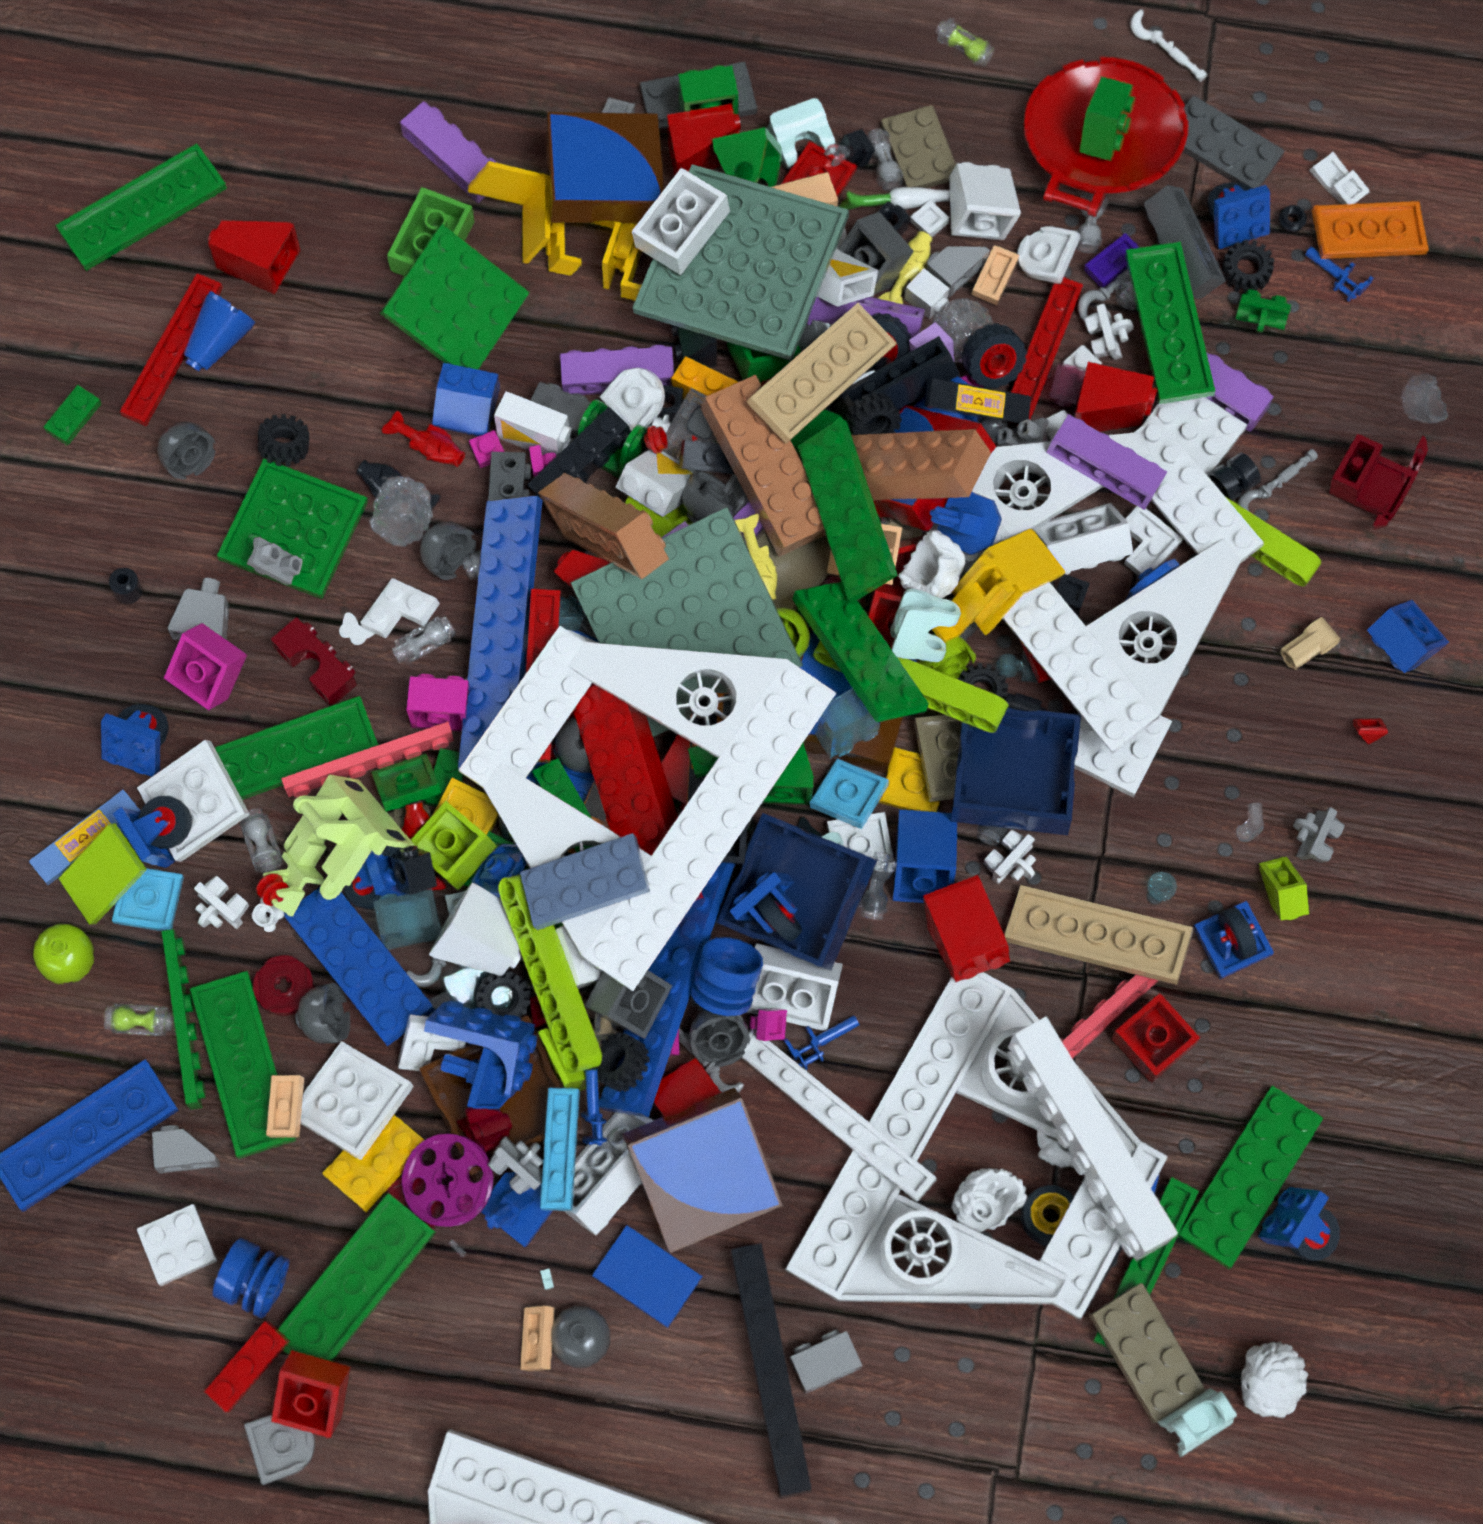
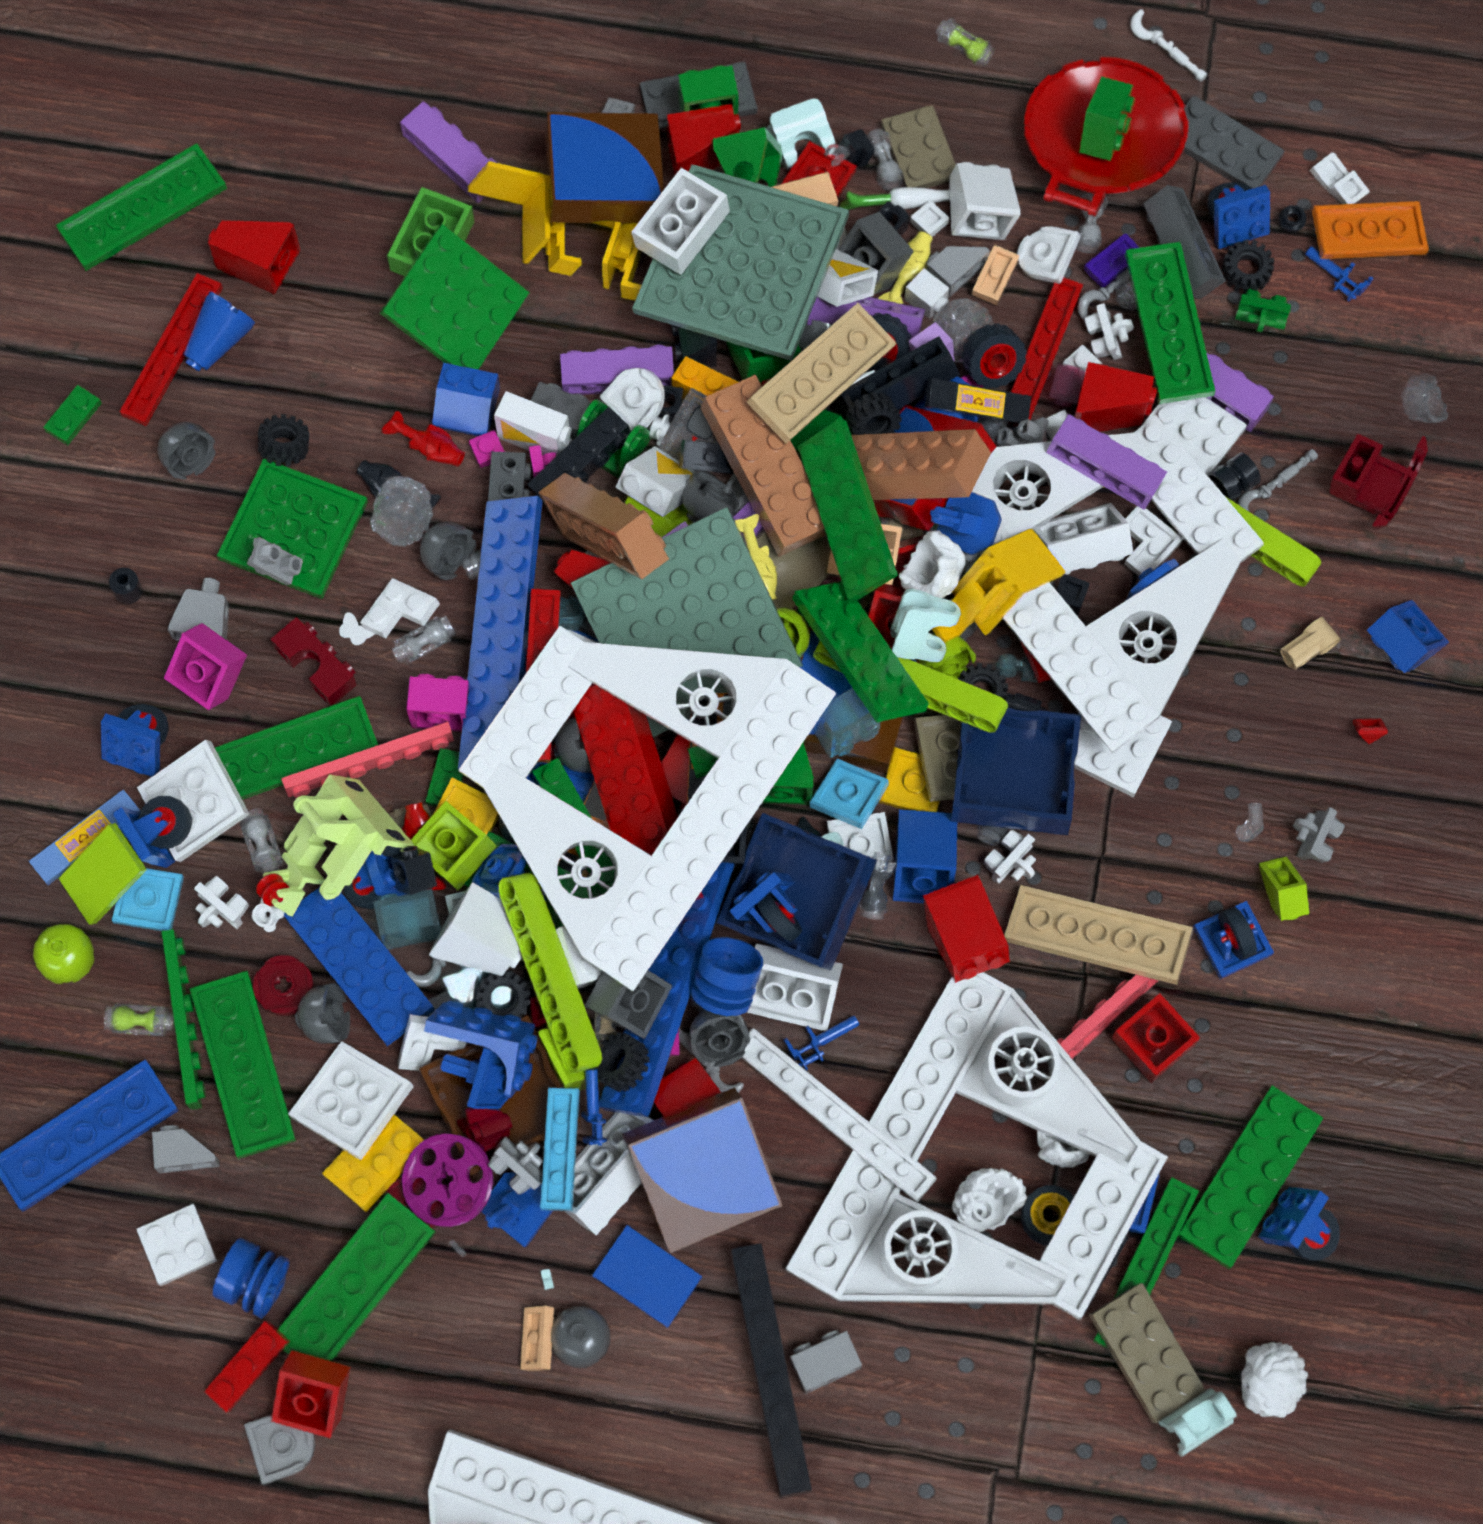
light nougat plate [266,1075,304,1138] -> none
green plate [371,754,441,812] -> none
sand blue plate [520,833,650,930] -> none
red plate [644,425,668,454] -> none
dark pink tile [749,1008,787,1041] -> none
white brick [1007,1017,1178,1261] -> none
clear light blue plate [1147,872,1177,901] -> none

